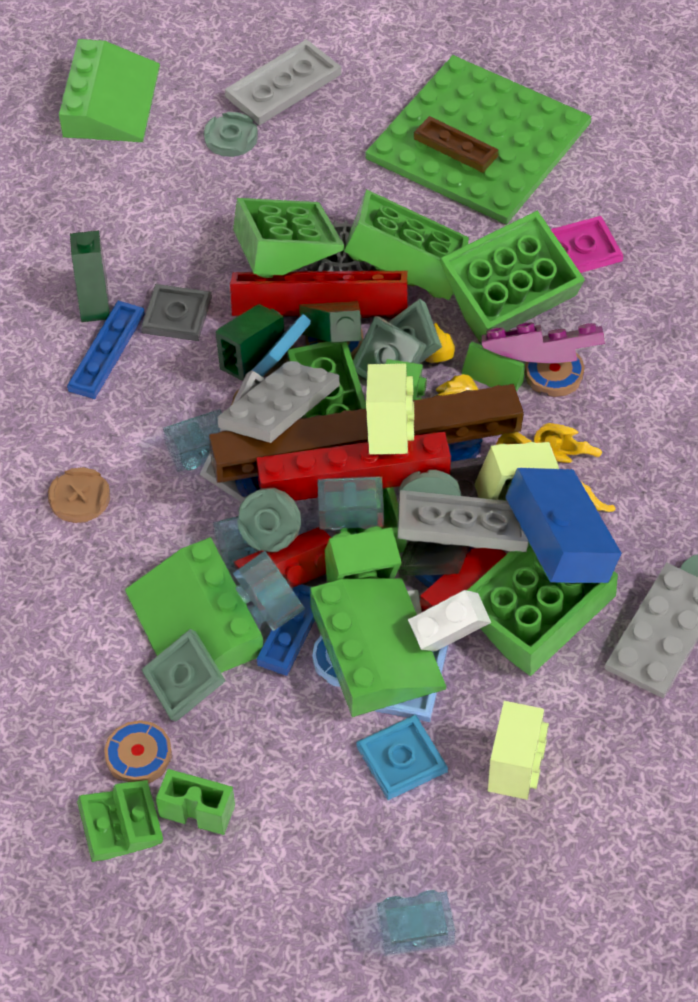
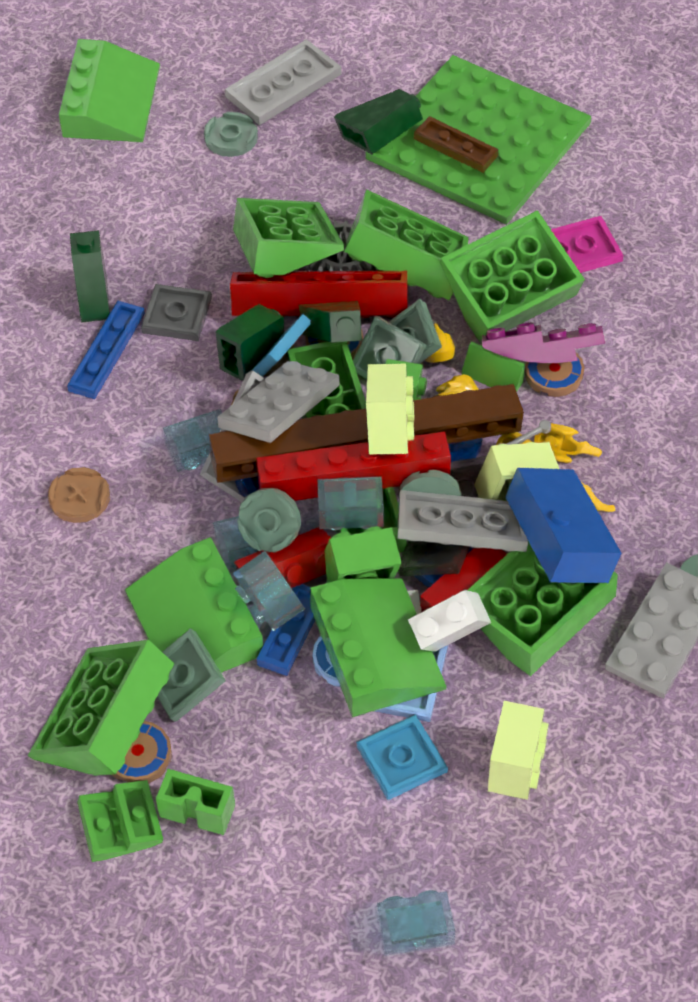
none -> bright green slope [28,640,174,776]
none -> dark green slope [334,89,423,155]
none -> light grey hinge [498,420,551,445]

